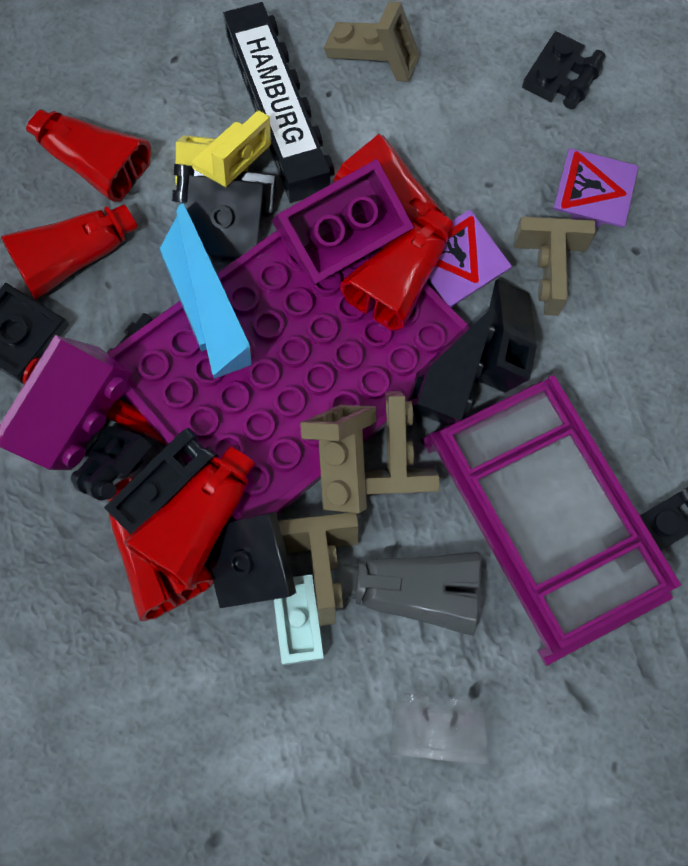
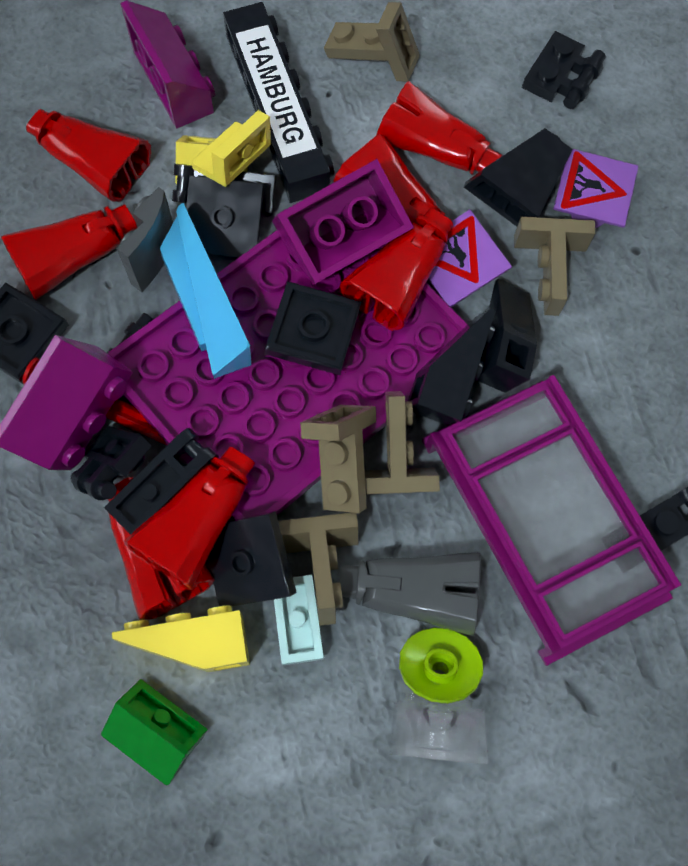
none -> green panel [101,679,208,785]
none -> light yellow slope [112,605,250,672]
none -> dark grey slope [116,187,173,292]
none -> magenta slope [120,0,216,129]
none -> black plate [265,281,362,375]
none -> red piece [377,81,502,175]
none -> lime dish [399,628,483,704]
none -> black slope [464,128,573,227]

